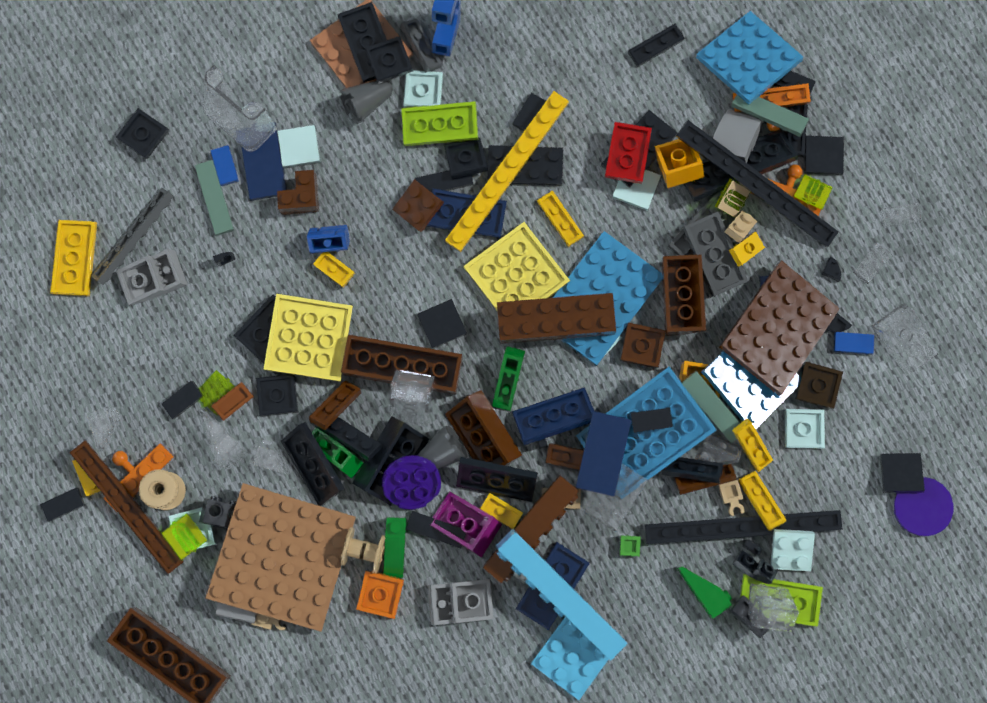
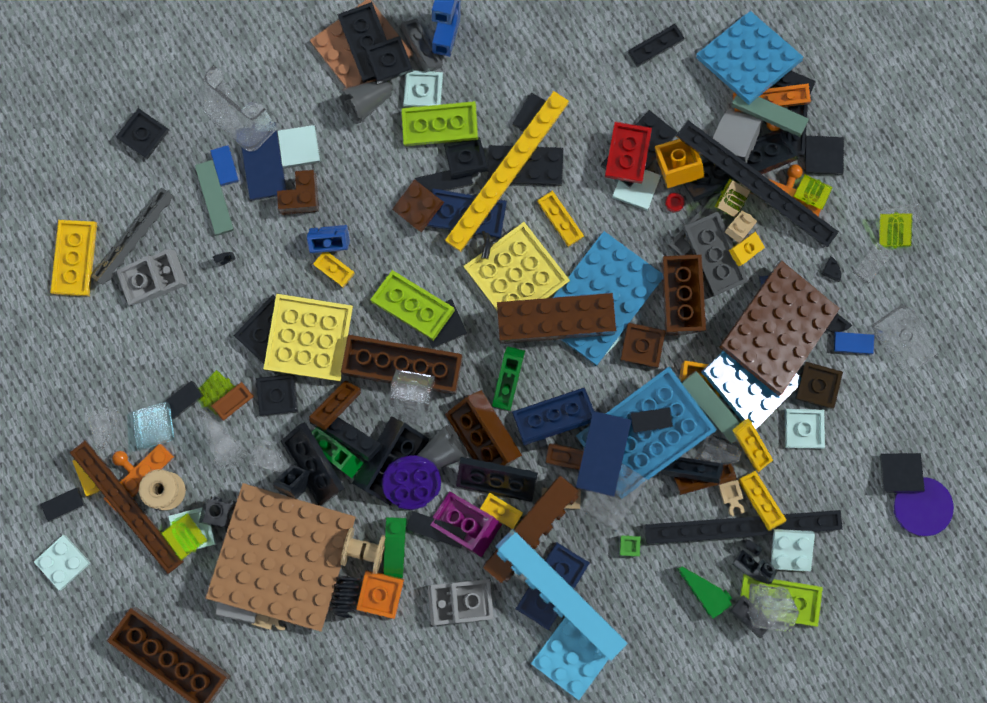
none -> light aqua plate [34,535,90,591]
none -> clear light blue tile [132,402,174,450]
none -> black slope [273,465,309,500]
none -> black piece [329,575,361,619]
none -> lime plate [370,270,455,341]
none -> black bar [481,231,498,260]
none -> red tile [665,193,685,213]
none -> clear neon green piece [879,212,913,249]

